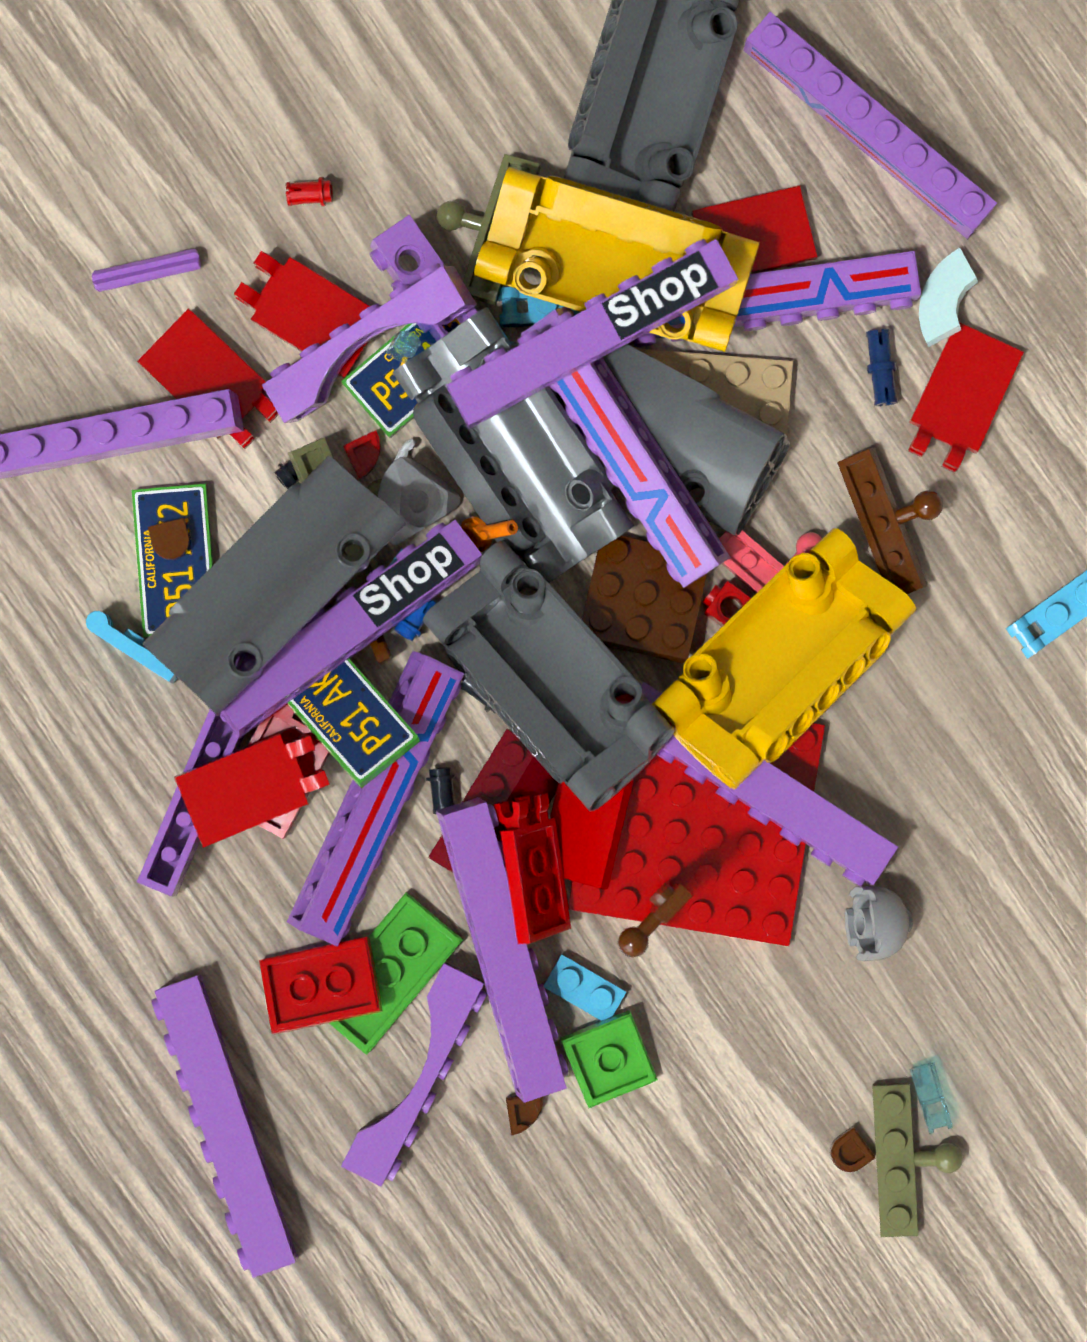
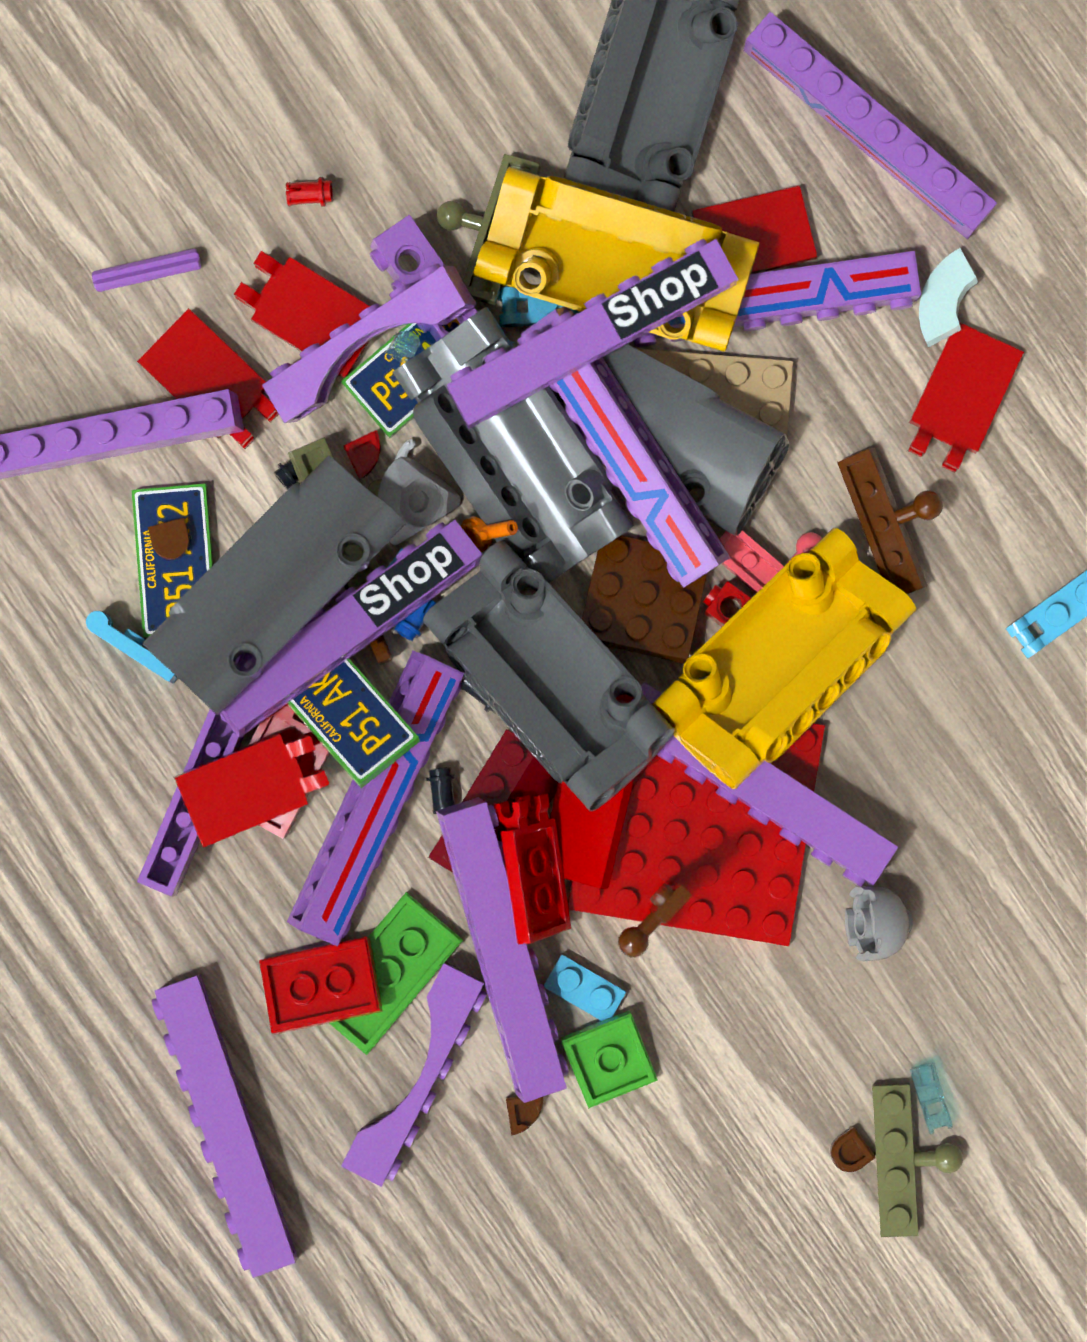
dark blue pin [866,329,898,406] -> none

